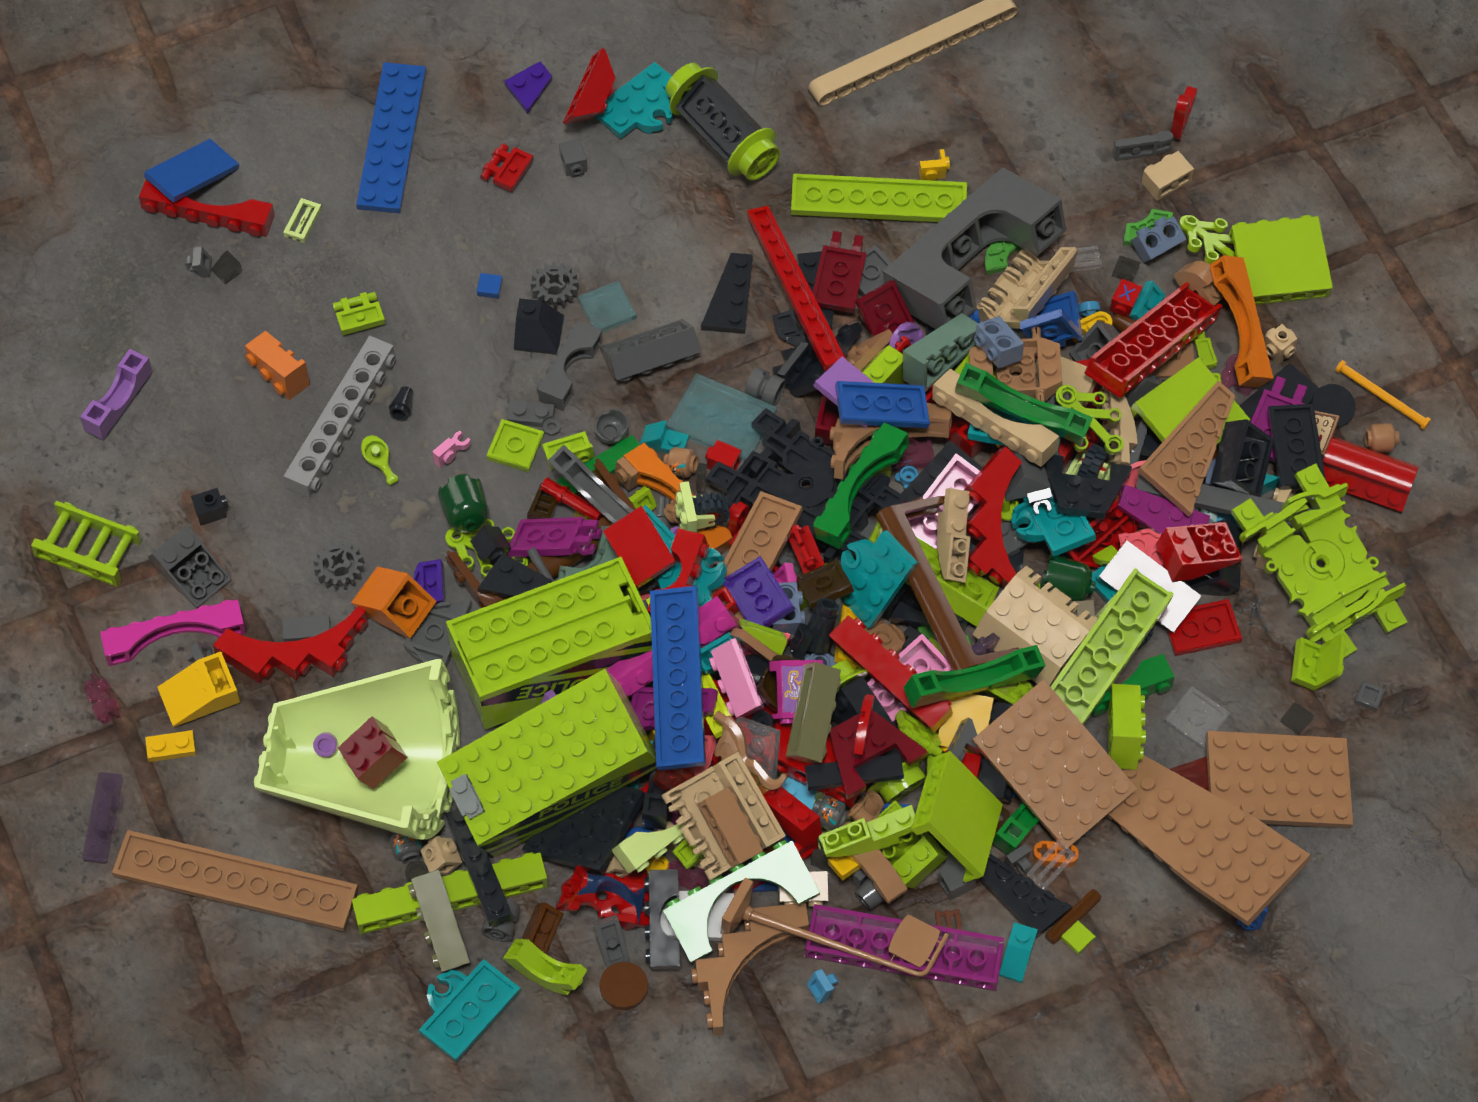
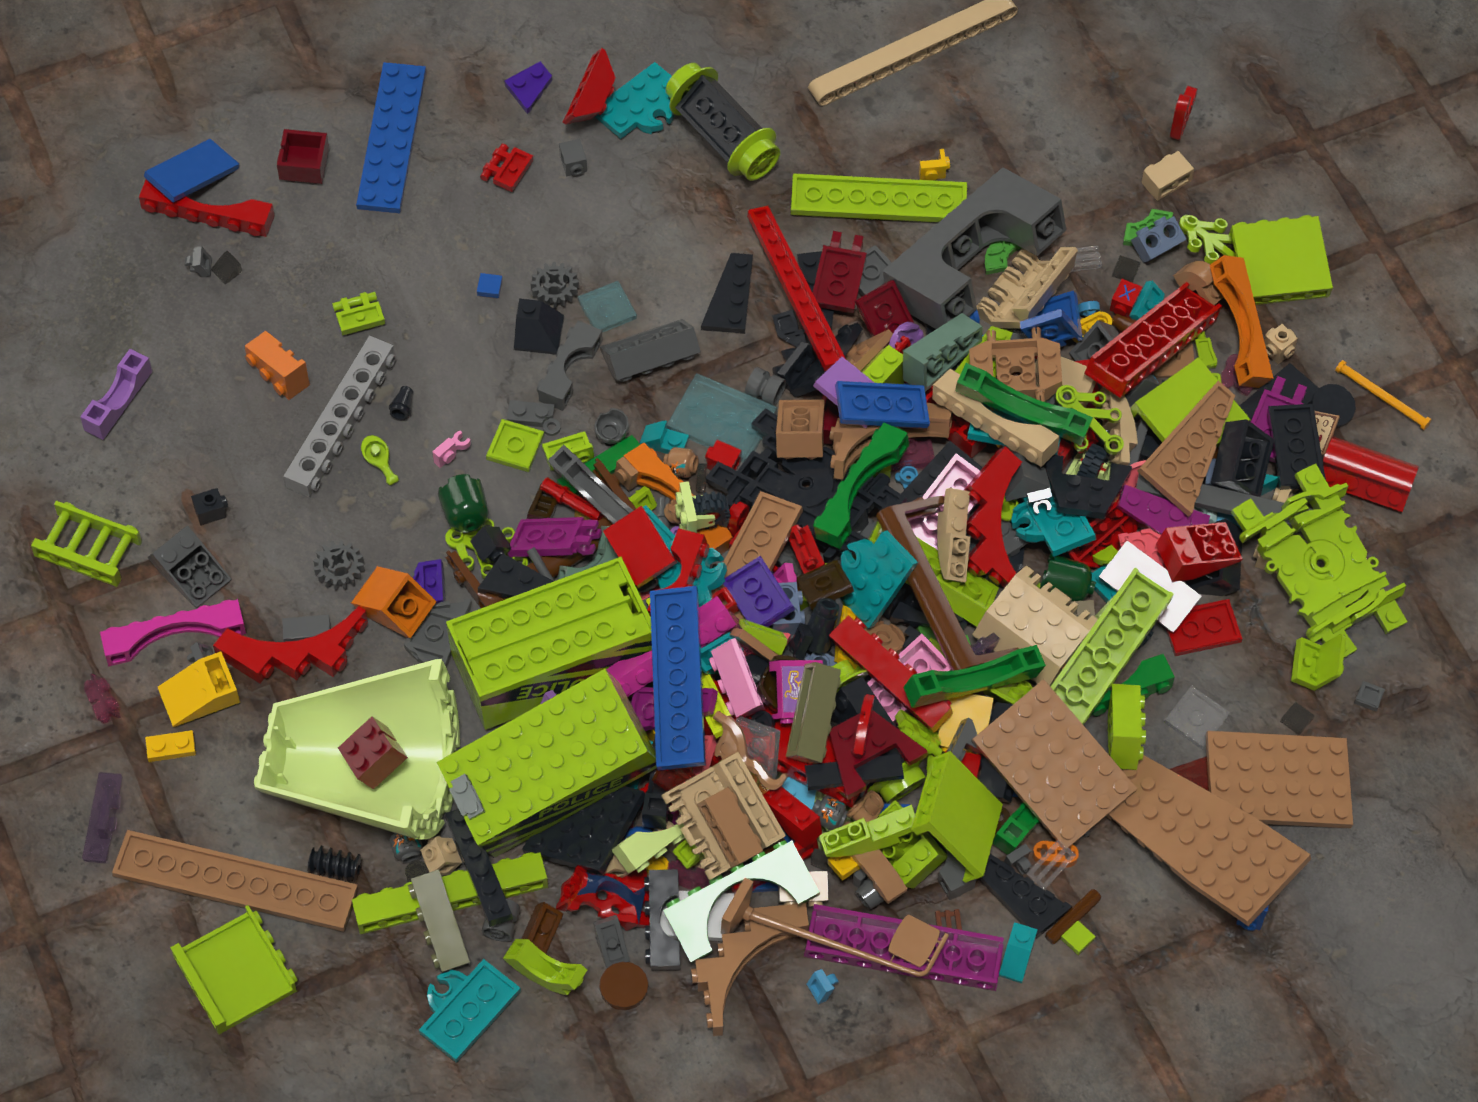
yellowish green tile [283,198,322,243] -> none
medium lavender tile [313,732,338,757] -> none
sand blue brick [974,316,1024,368] -> none
dark grey hinge [1112,131,1174,161] -> none
medium nougat head [1365,423,1399,453] -> none
none -> lime panel [170,905,298,1034]
none -> dark red piece [277,129,329,184]
none -> black piece [307,845,361,883]
none -> medium nougat slope [776,400,825,459]

